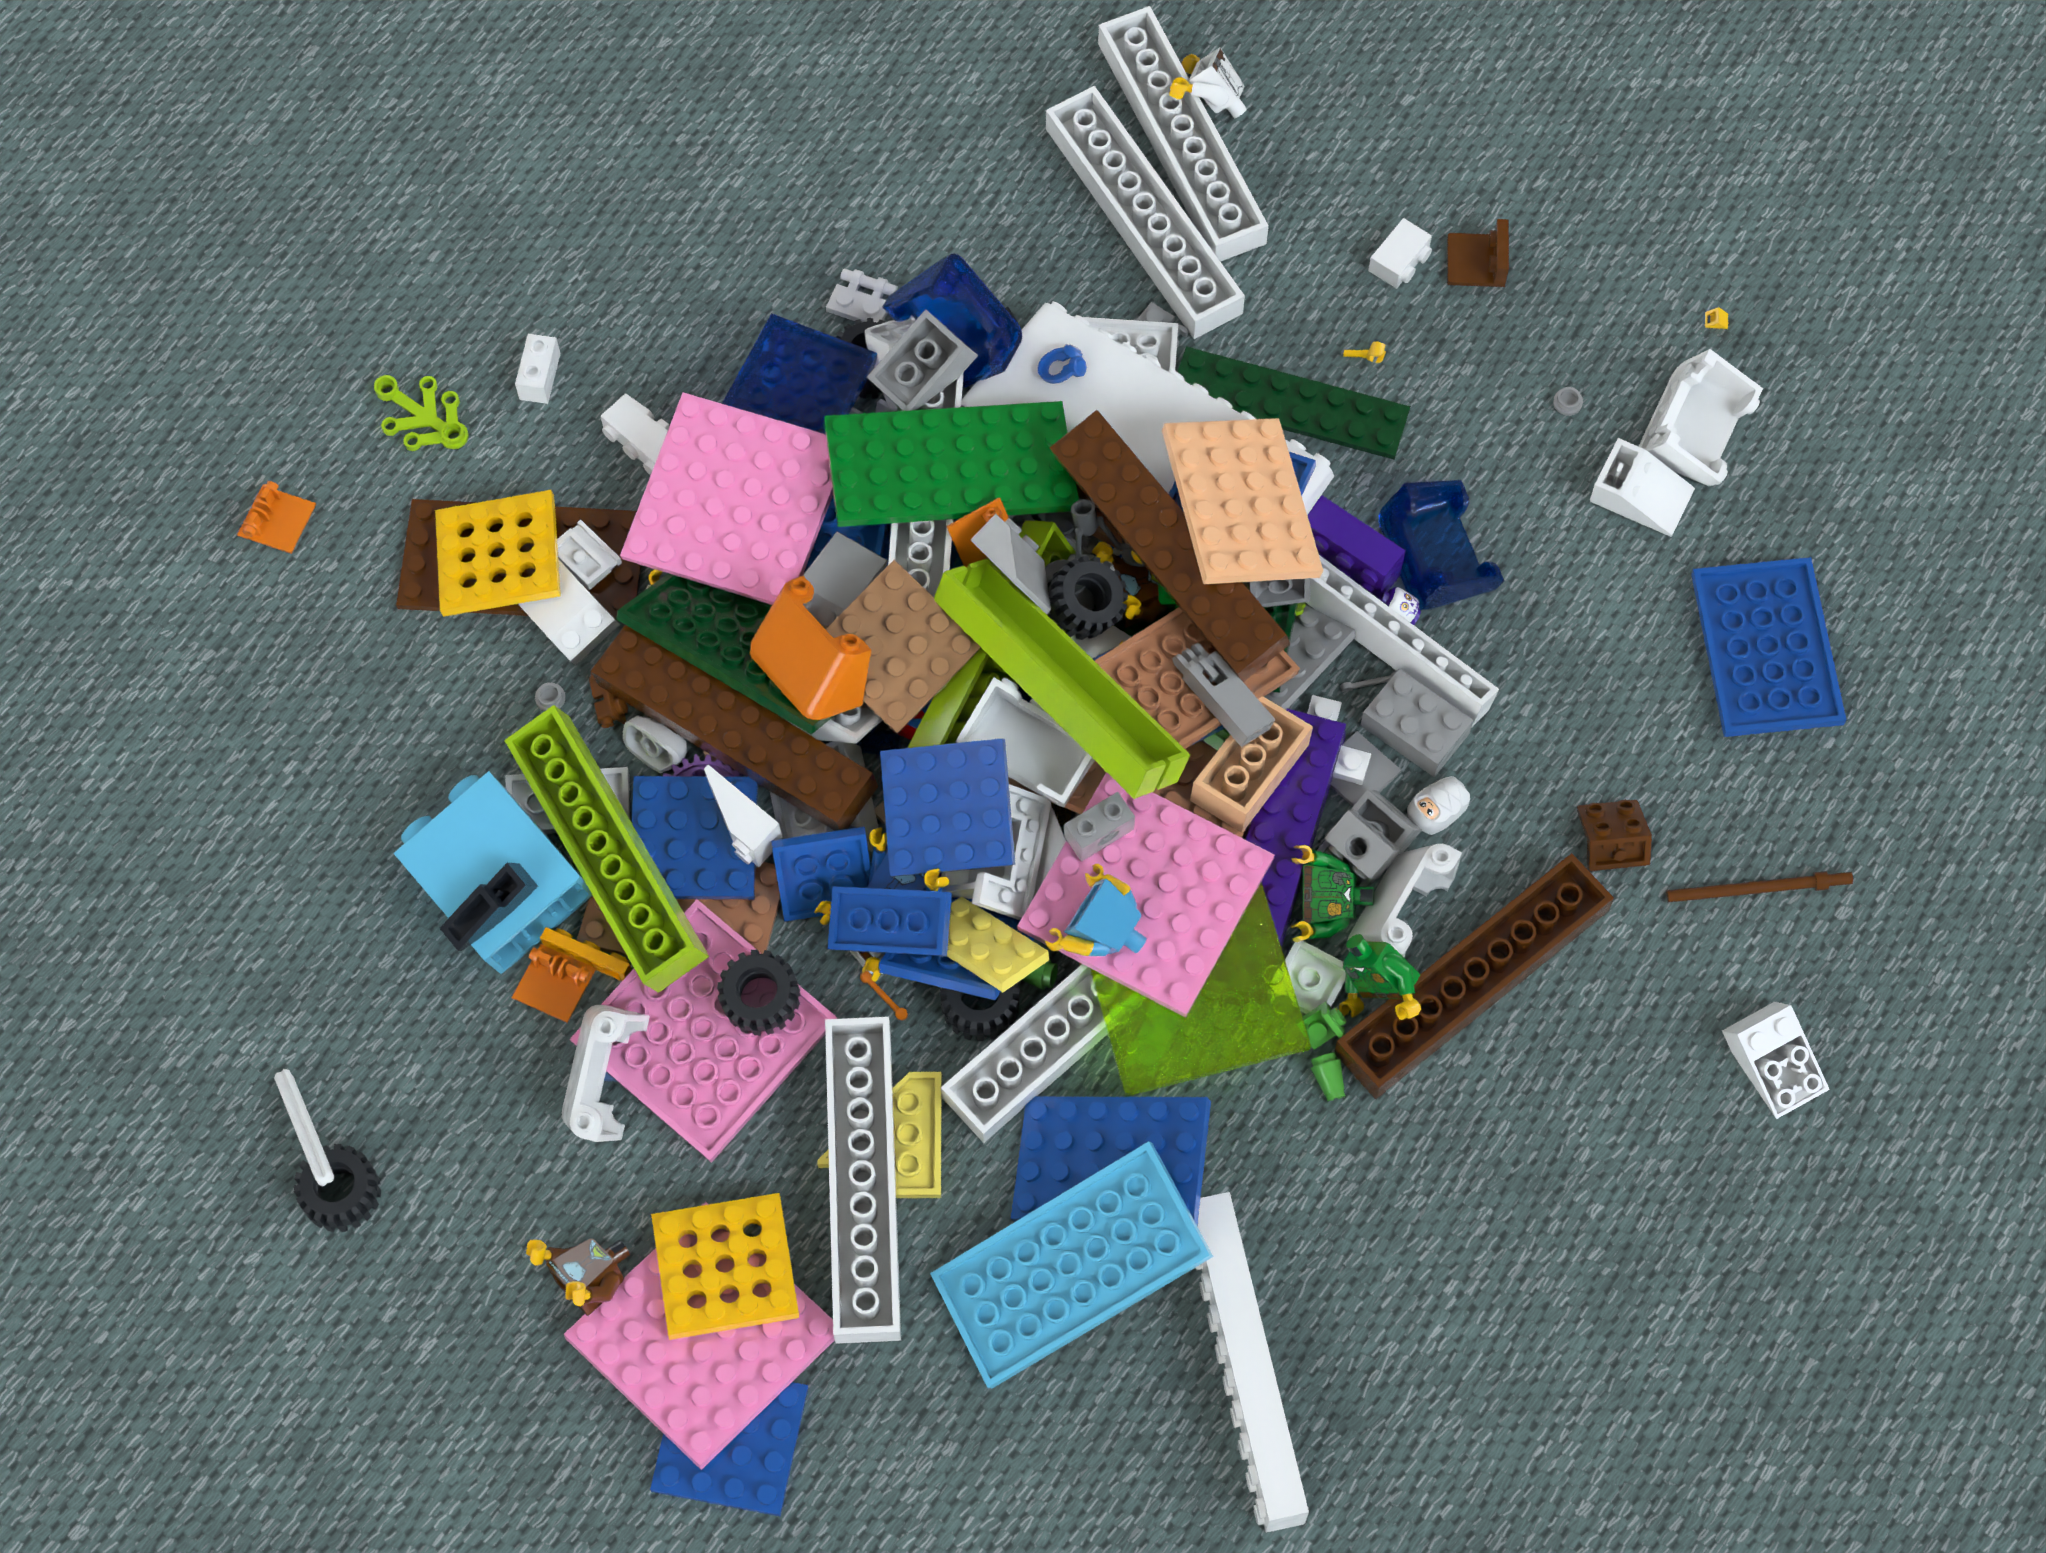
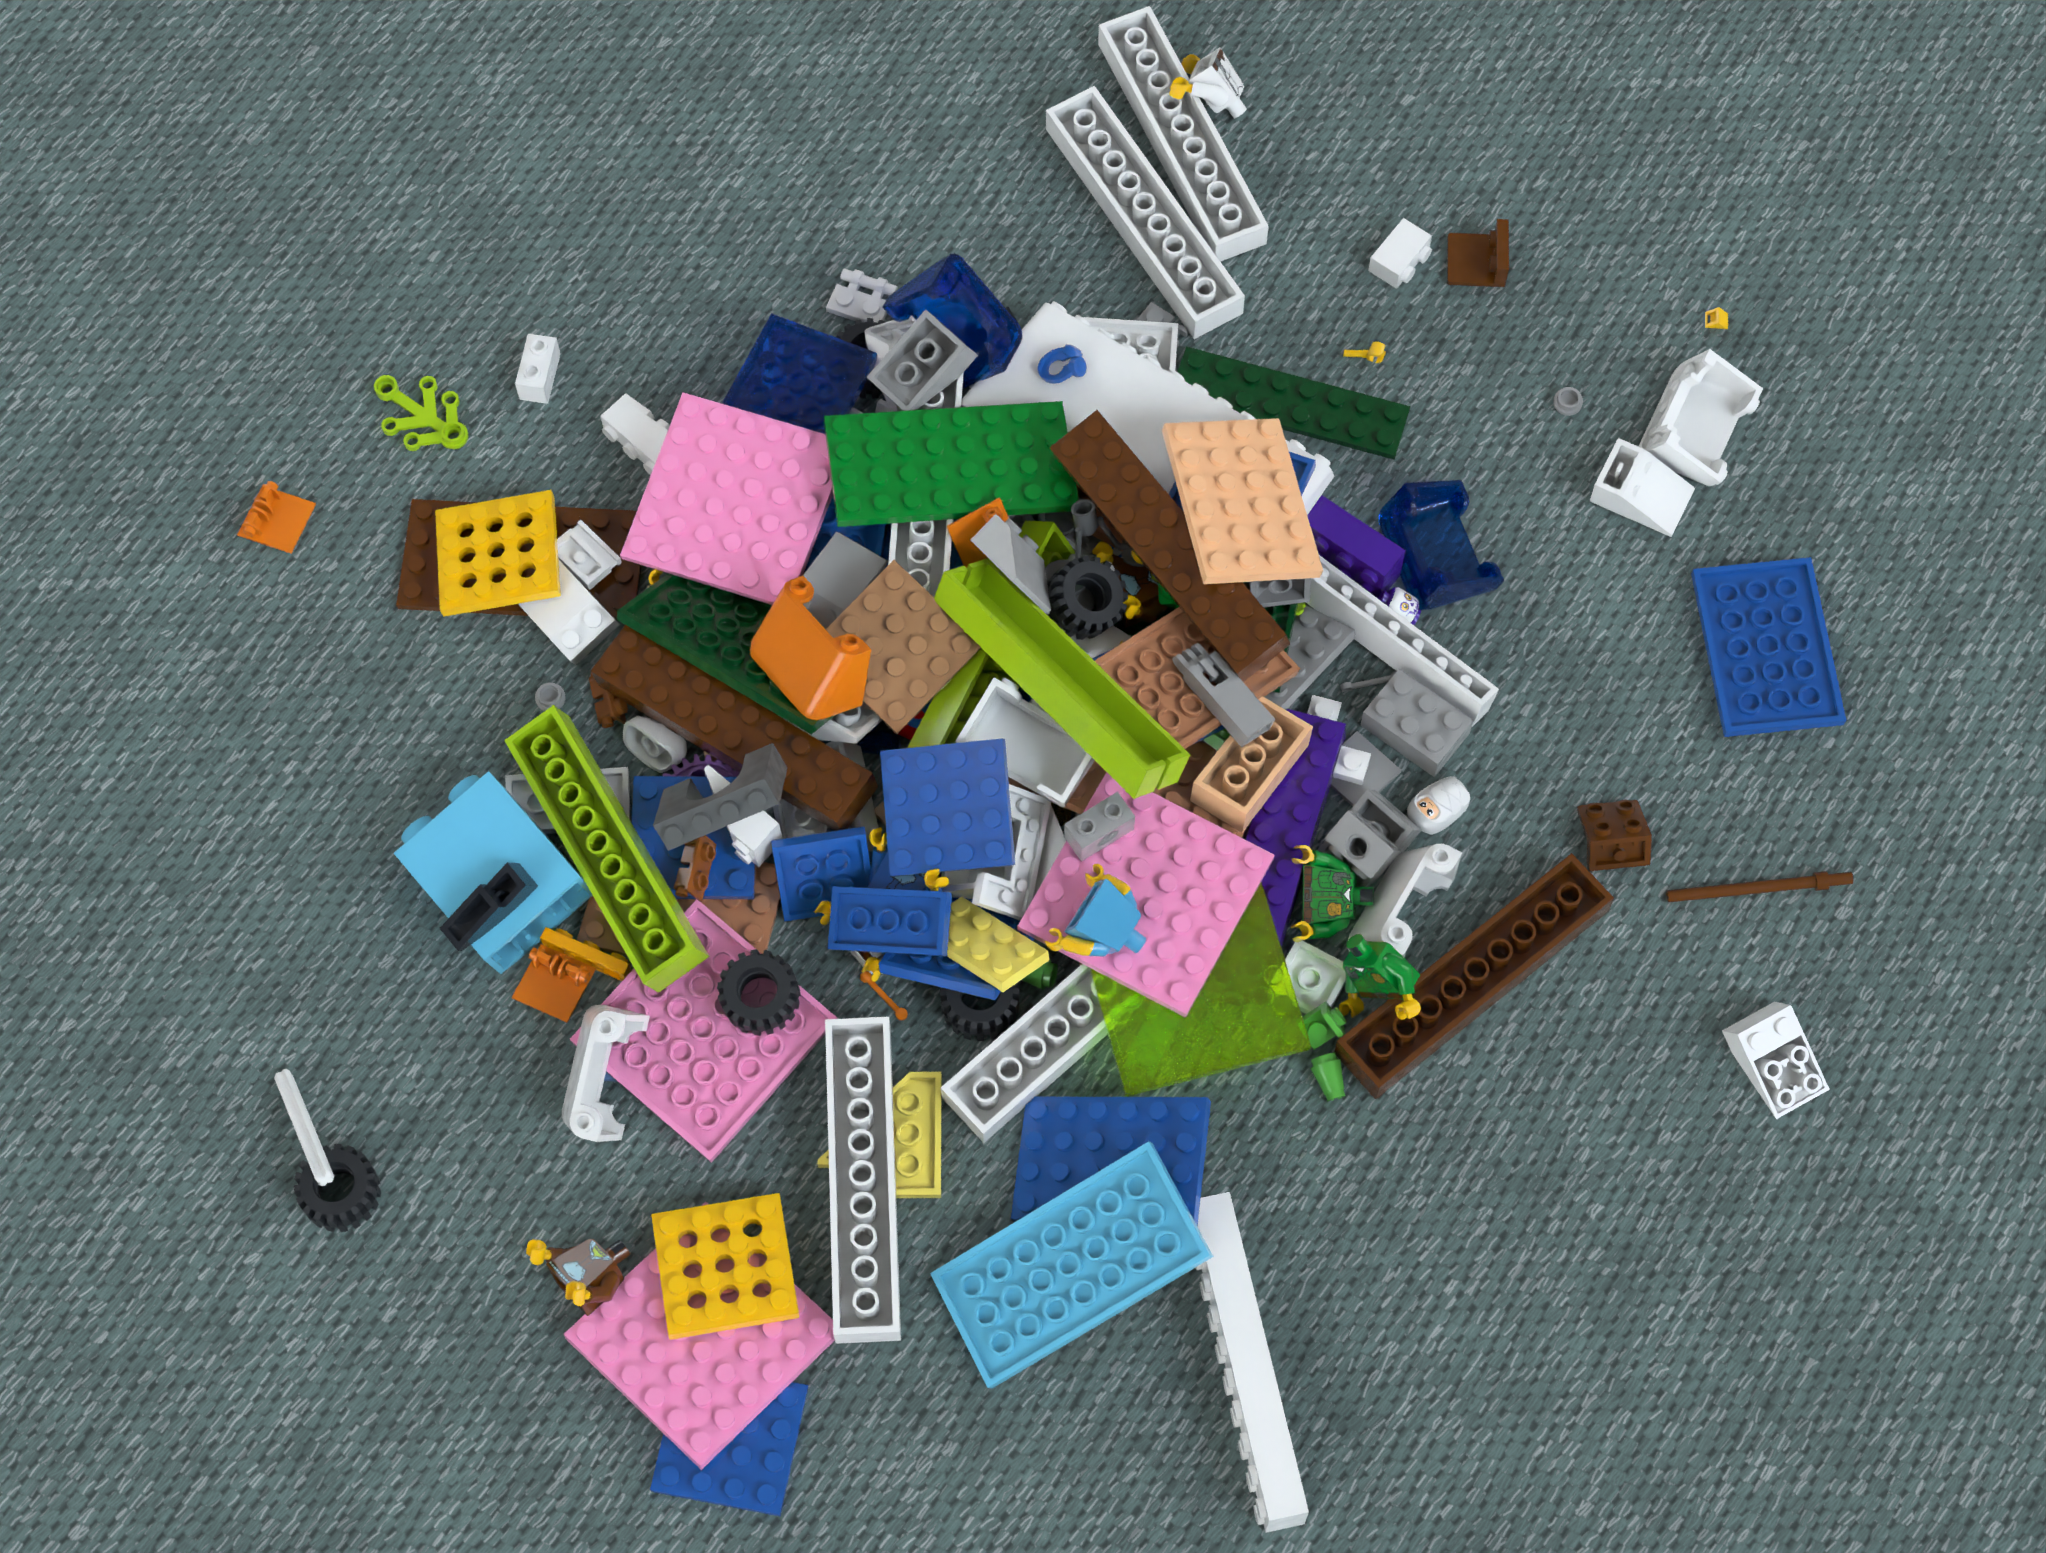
none -> dark grey arch [653,743,788,851]
none -> dark orange hinge [674,835,717,902]

